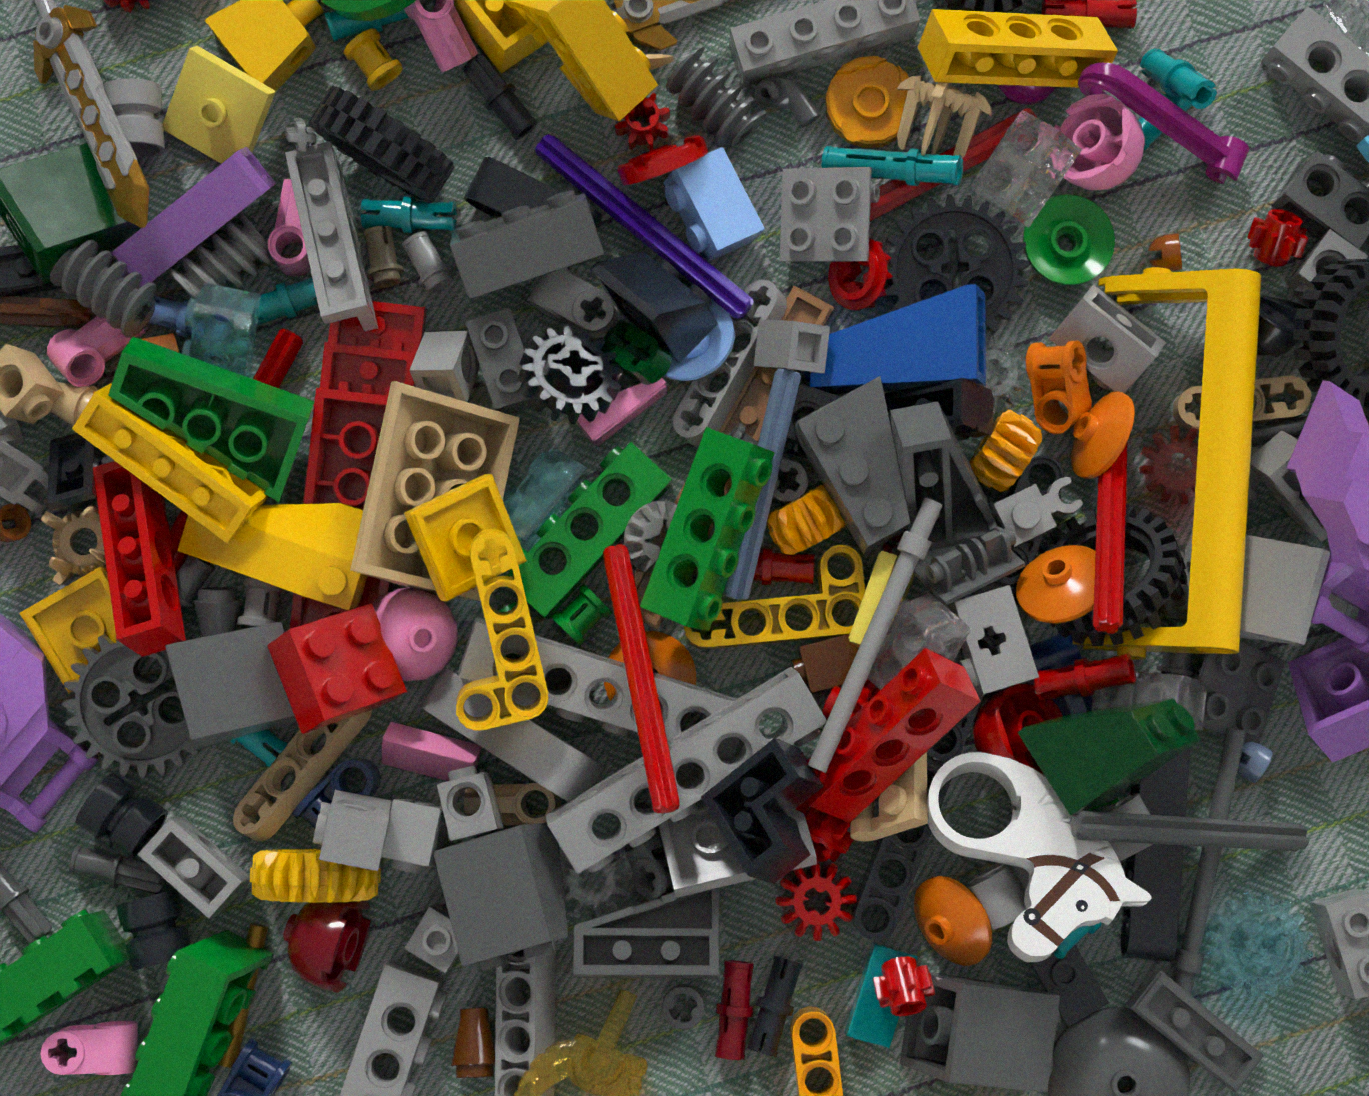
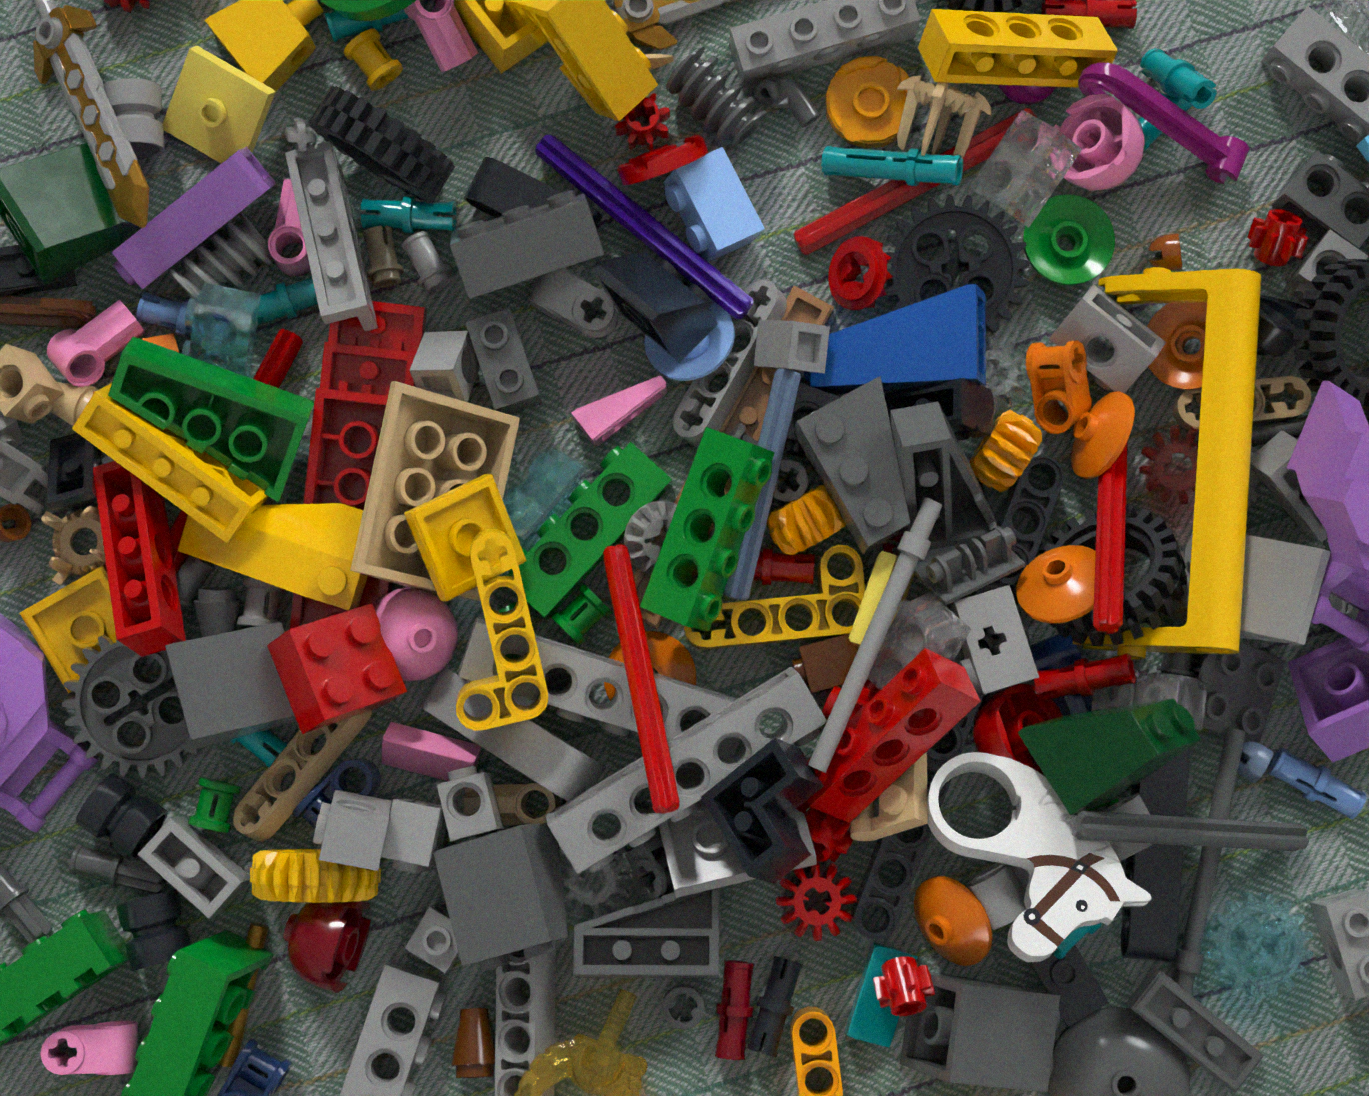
dark grey piece [50,240,157,338] -> none
black axle [463,54,538,140] -> none
black gear [518,326,622,425] -> none
dark green beam [602,322,672,385] -> none
light grey hinge [780,167,880,262] -> none
light grey plate [991,477,1083,548] -> none
none -> green bush [188,777,241,833]
none -> orange dish [1147,302,1207,390]
none -> medium blue pin [1267,747,1367,820]

